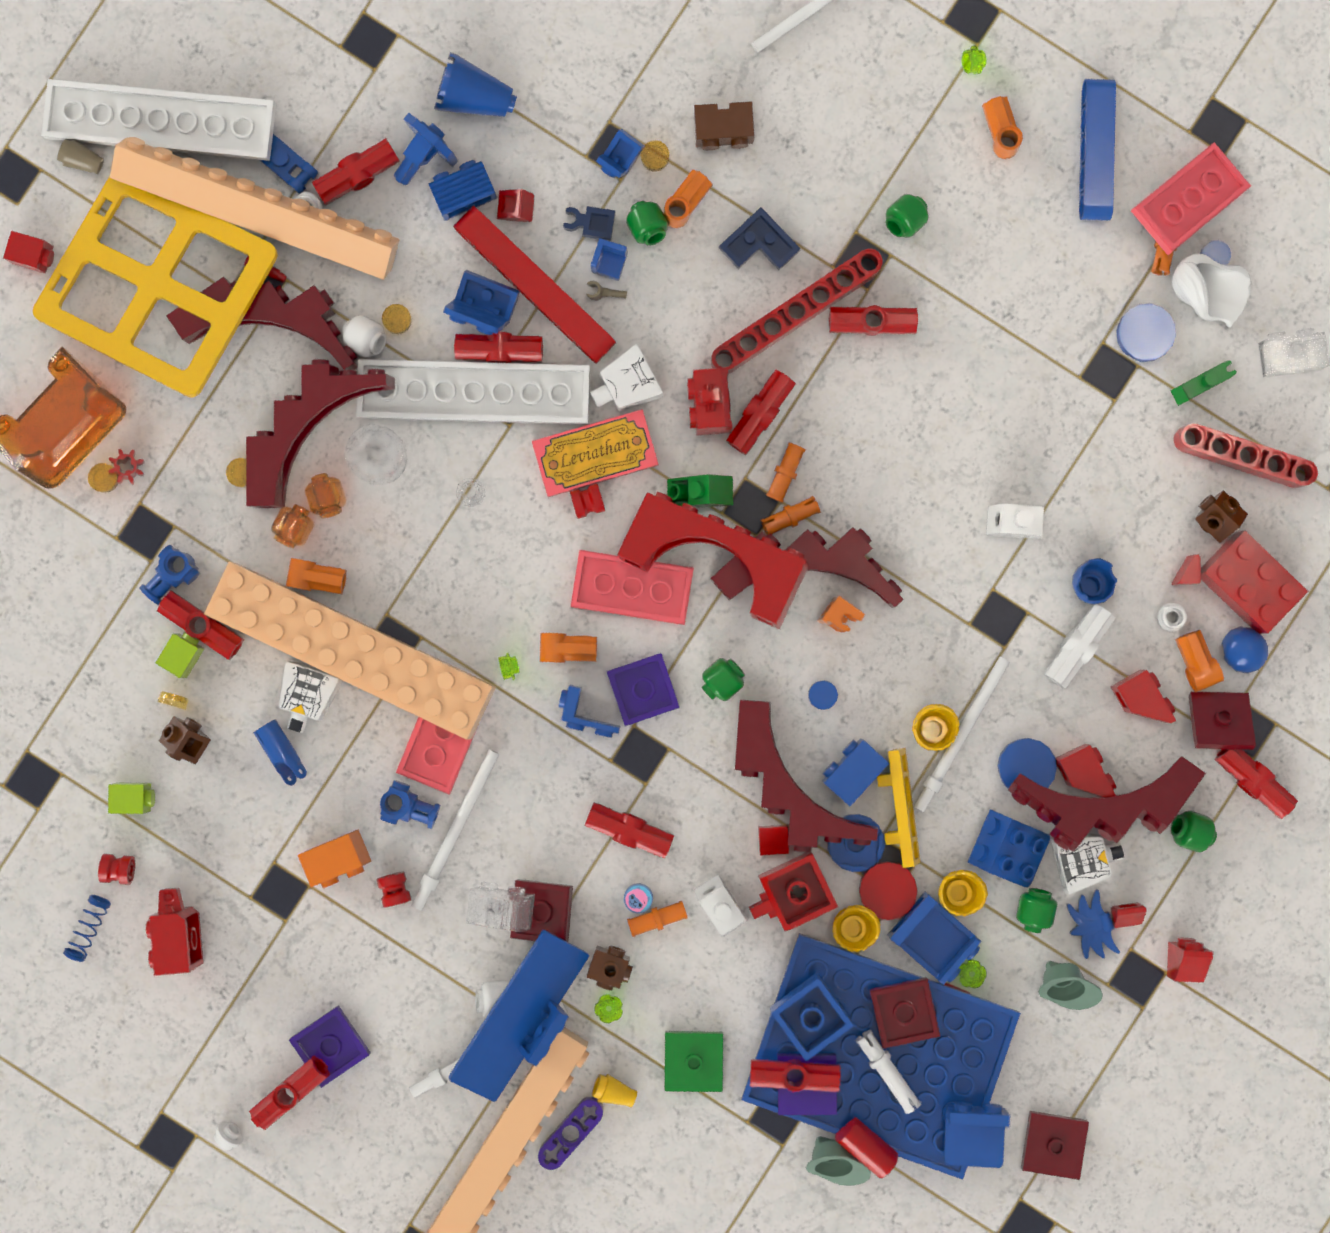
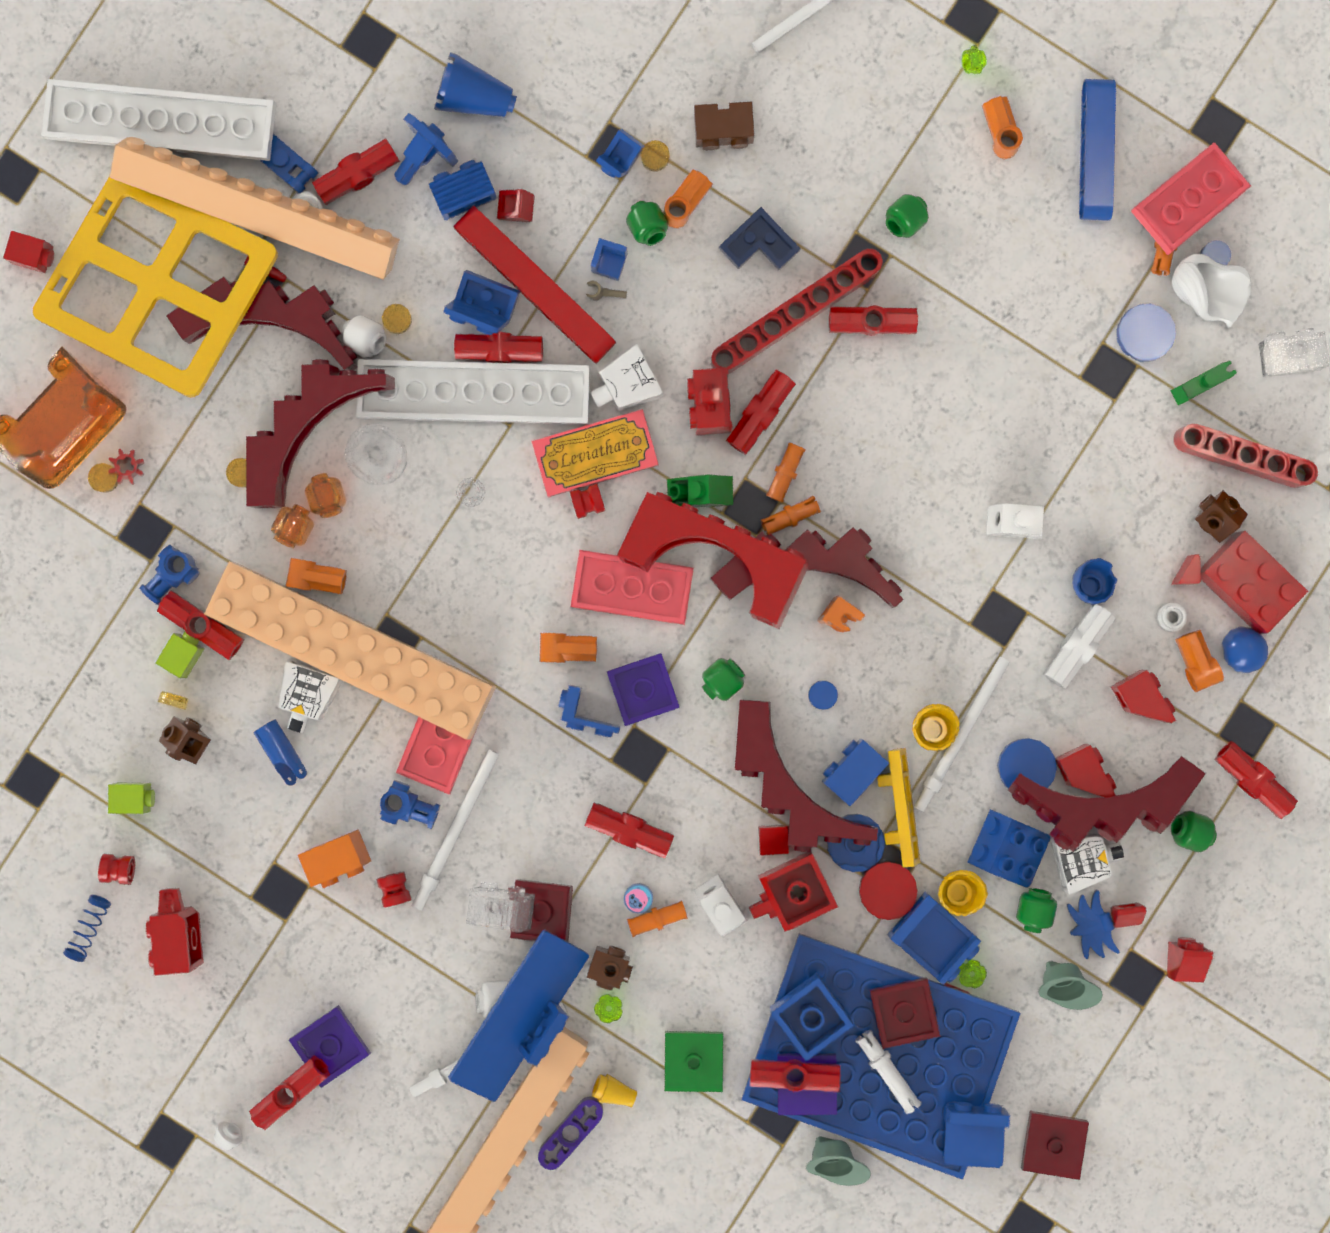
dark tan cone [57,139,104,174] -> none
clear neon green plate [498,653,520,680] -> none
dark blue plate [563,206,616,241] -> none
yellow hair [832,905,880,952] -> none
red brick [835,1117,898,1179] -> none
dark red plate [1188,692,1256,750] -> none

